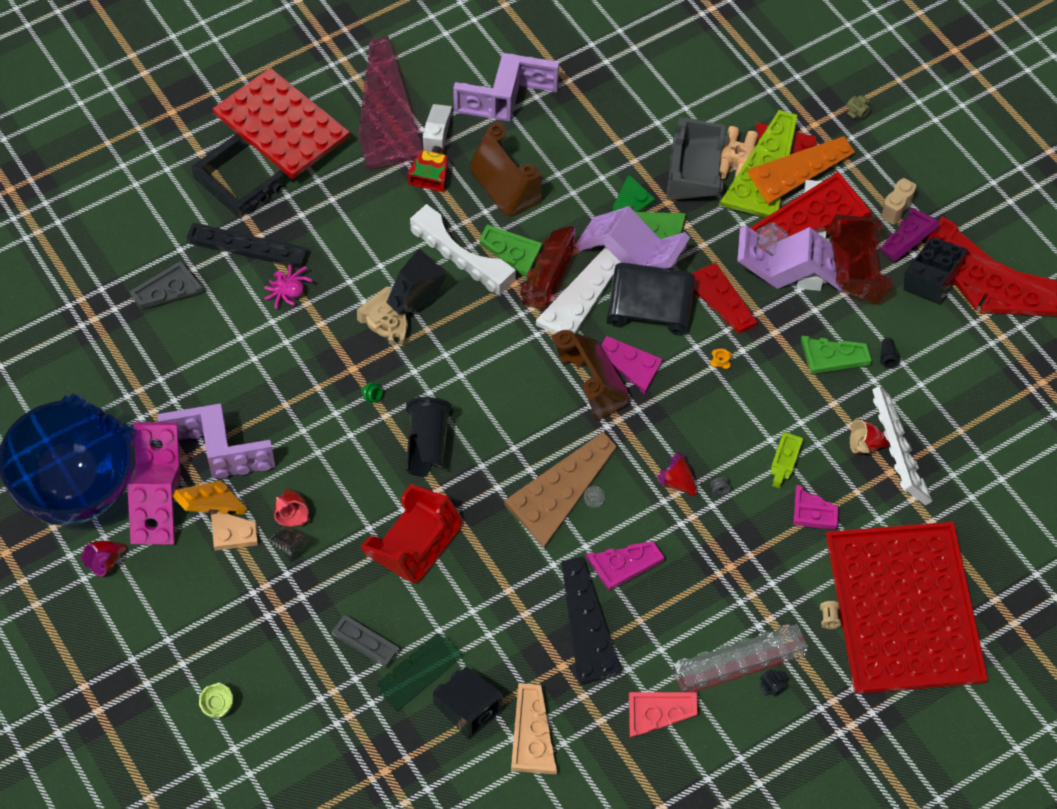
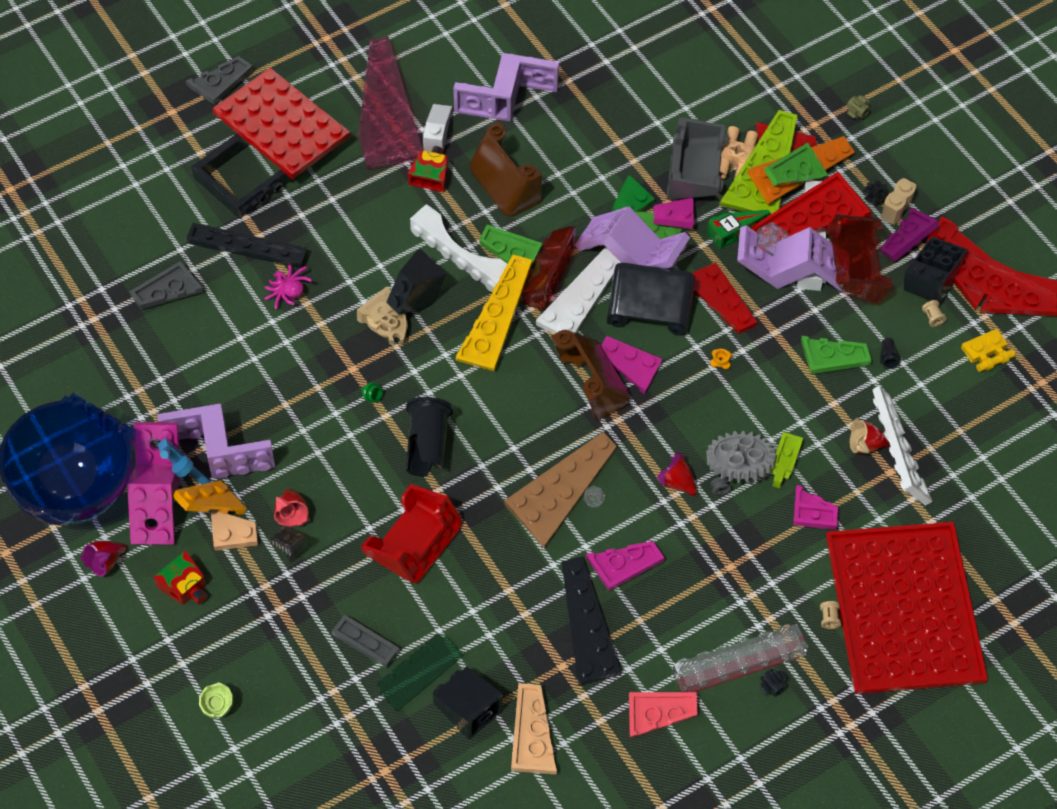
none -> torso [154,551,207,604]
none -> dark azure piece [158,438,211,484]
none -> dark grey wing [186,56,253,105]
none -> yellow wing [456,255,532,372]
none -> dark pink wing [653,198,694,229]
none -> green slope [706,210,770,249]
none -> light grey gear [707,431,775,483]
none -> bright green wing [764,143,828,186]
none -> black gear [863,179,889,205]
none -> tan bush [922,300,947,327]
none -> yellow plate [961,329,1015,372]

